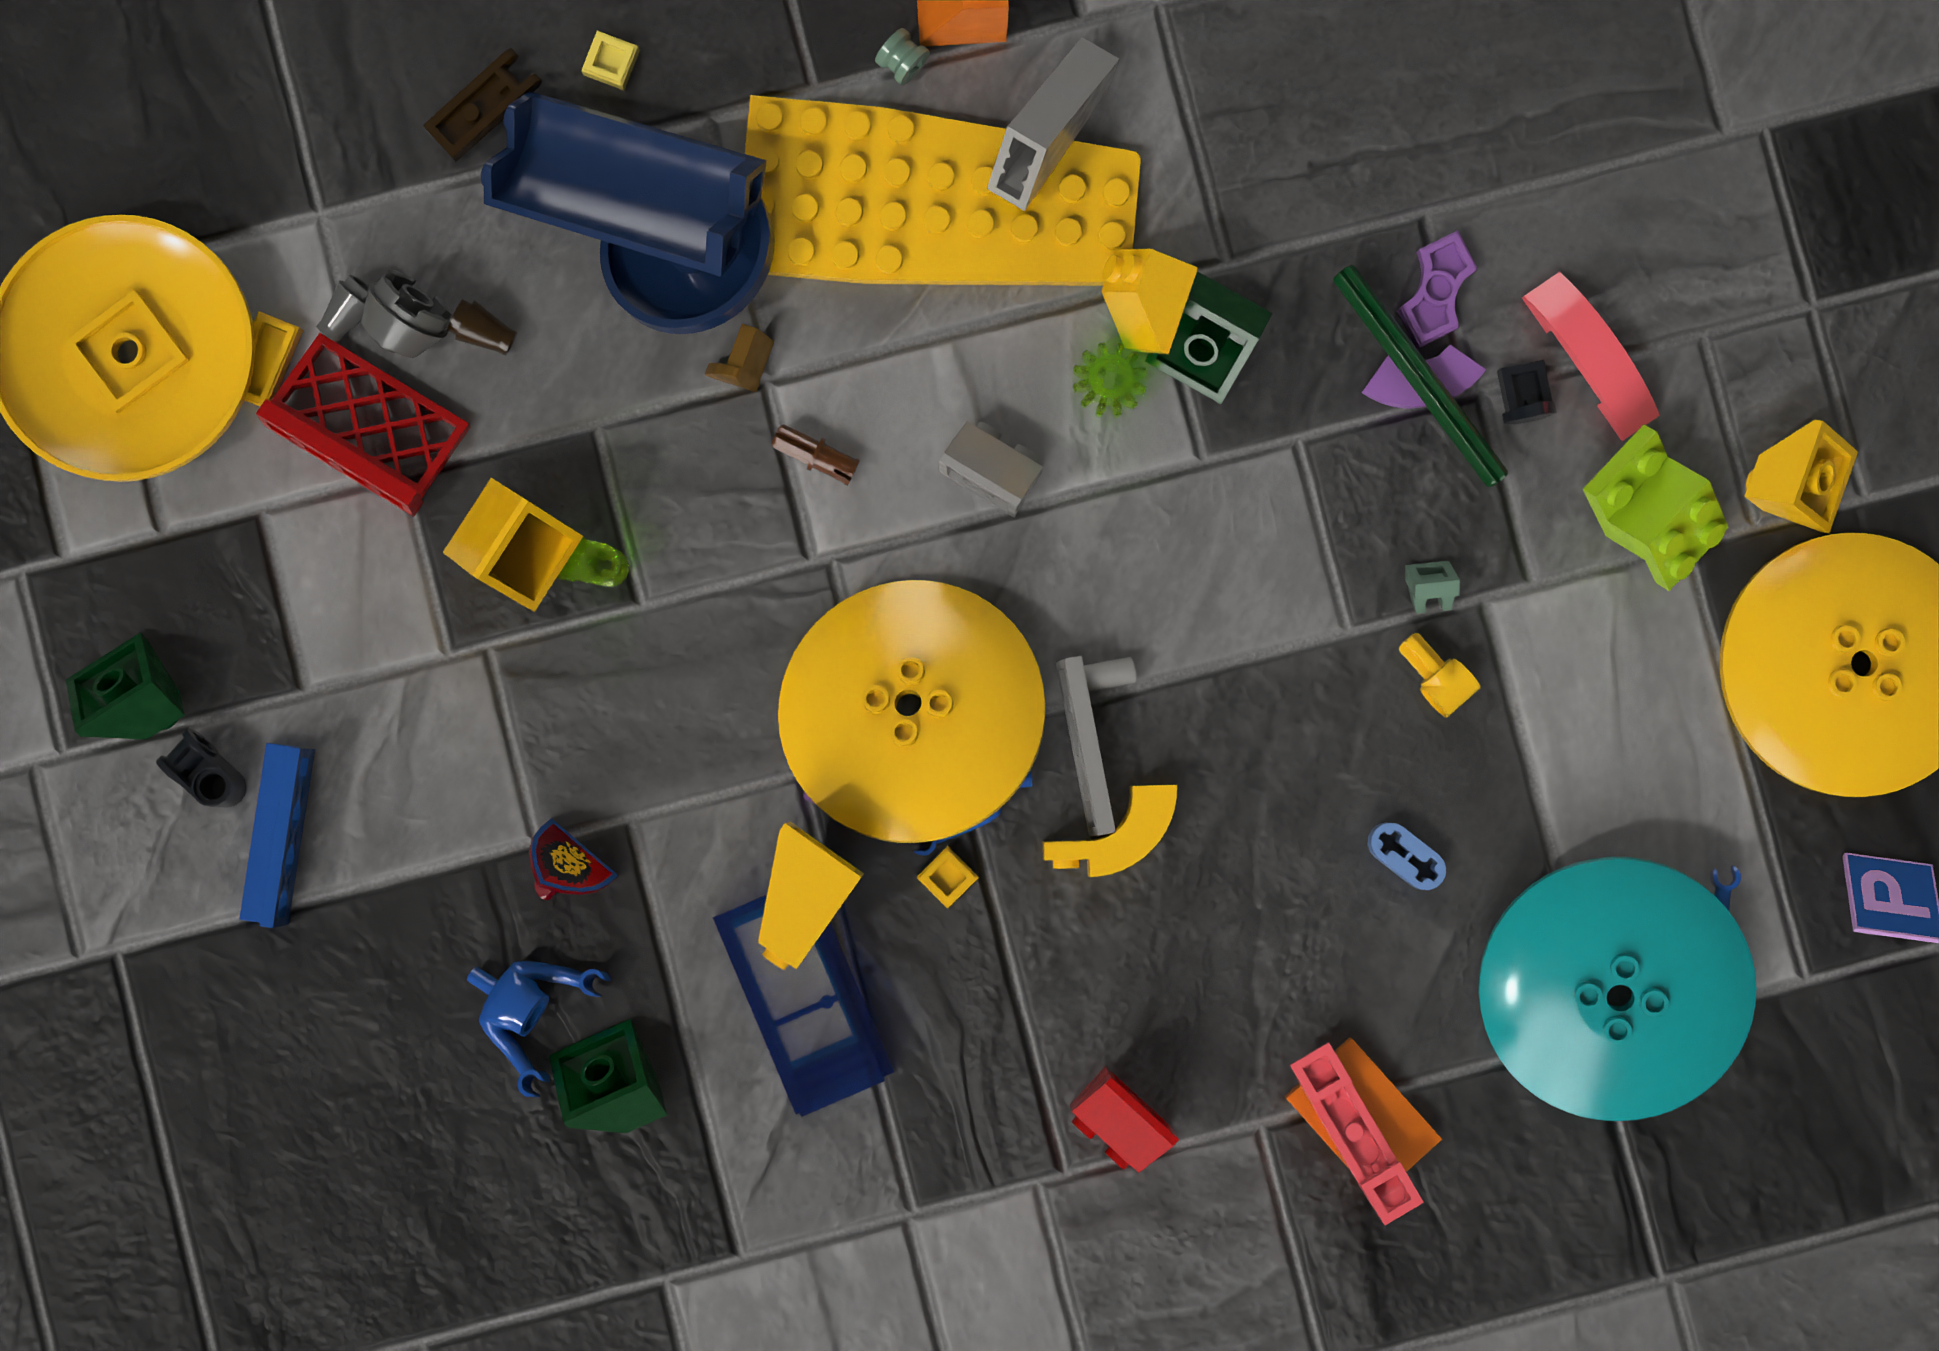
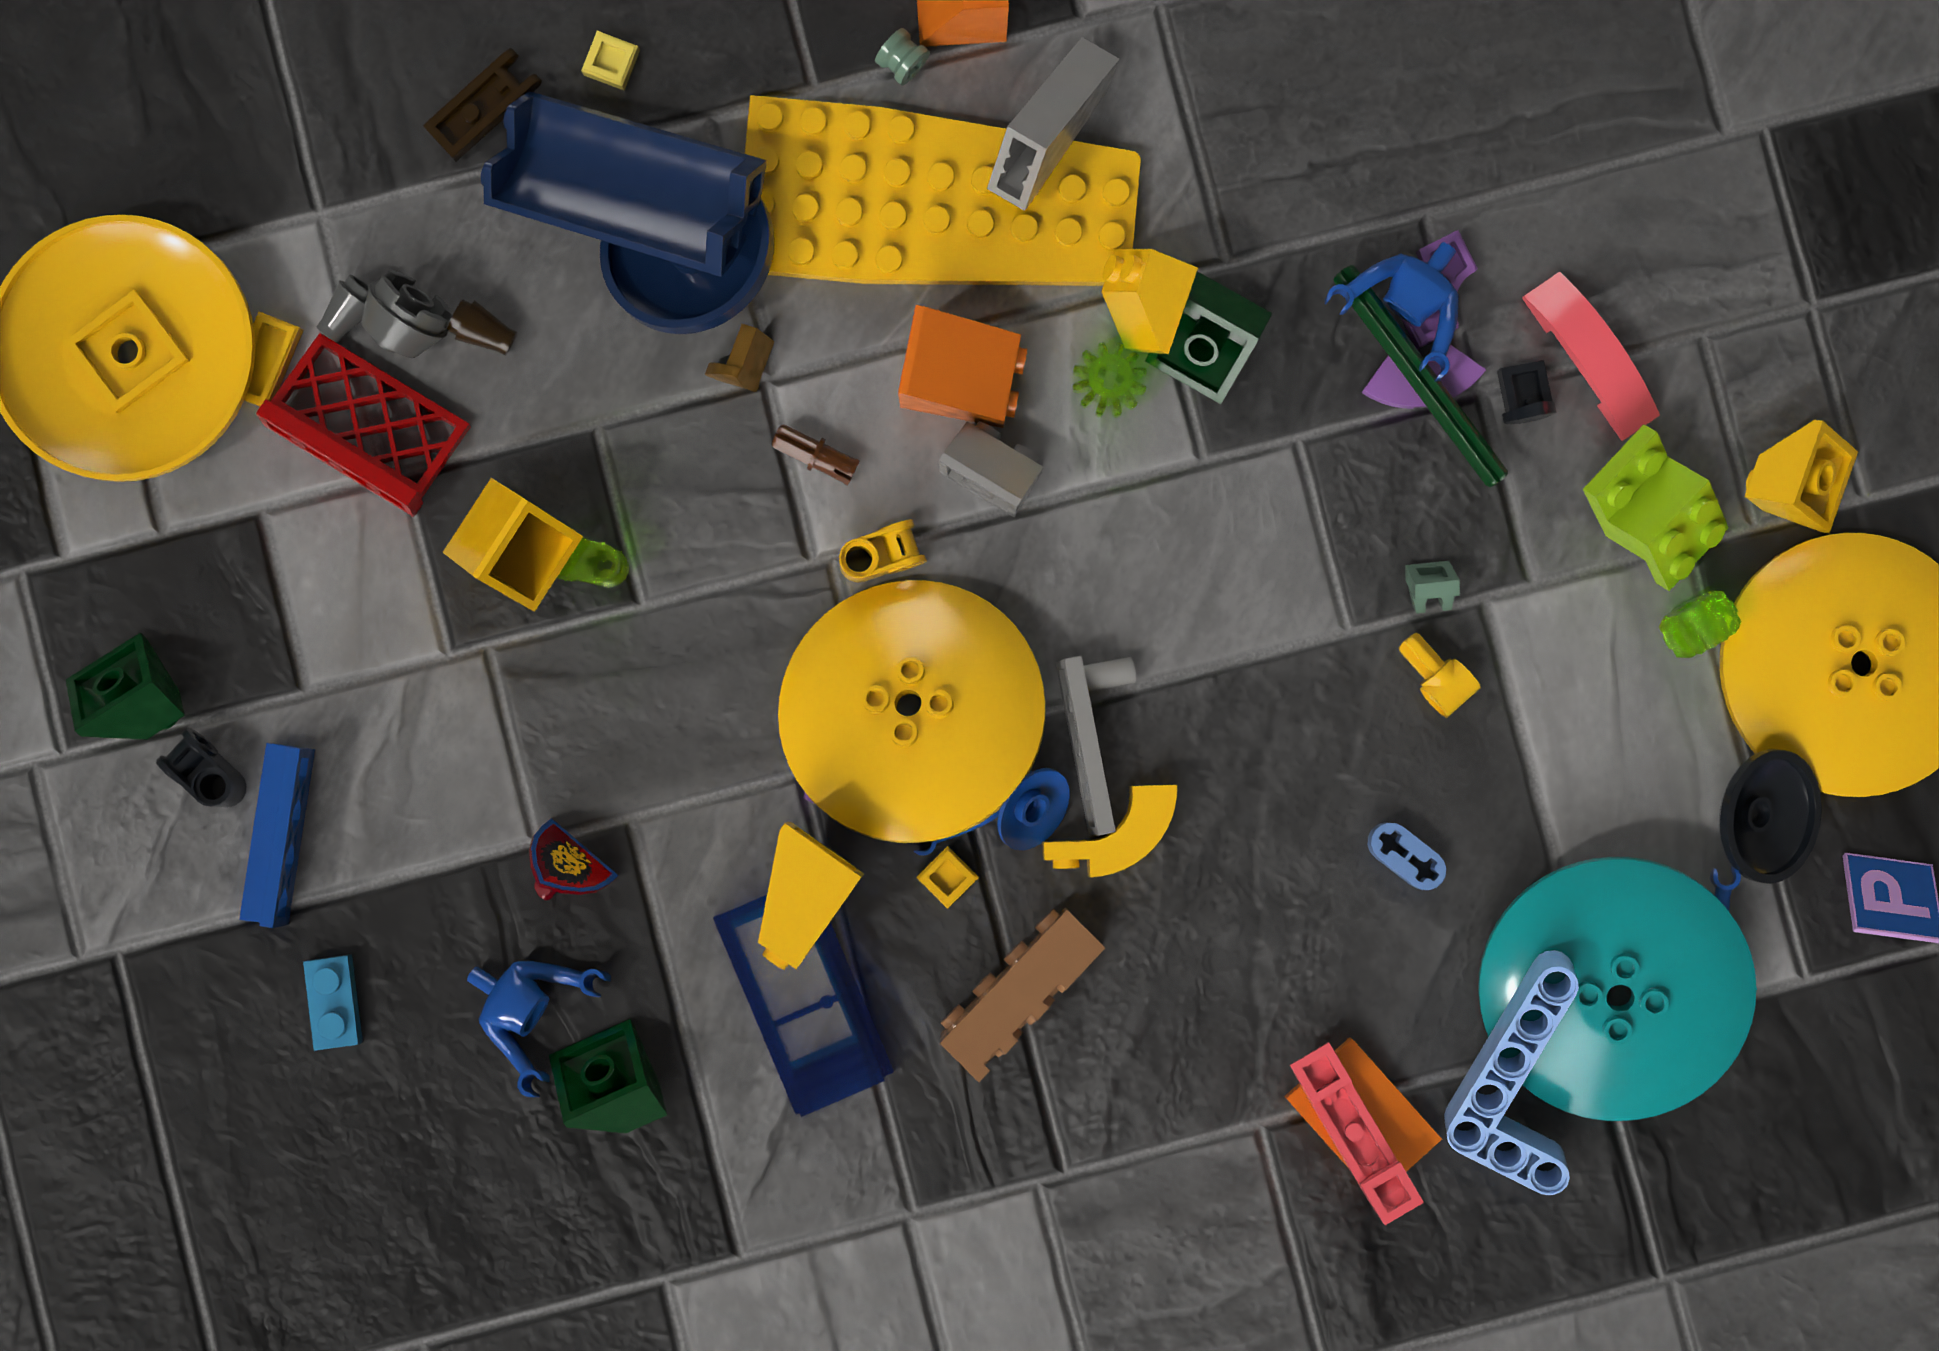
red slope [1070,1066,1179,1173] -> none
none -> dark azure plate [303,954,363,1051]
none -> yellow piece [839,519,927,583]
none -> orange slope [898,305,1028,428]
none -> medium nougat wedge [940,908,1105,1082]
none -> blue dish [997,768,1070,850]
none -> blue piece [1324,242,1459,382]
none -> light blue beam [1444,950,1579,1195]
none -> clear neon green gear [1659,591,1742,658]
none -> black dish [1719,749,1822,884]

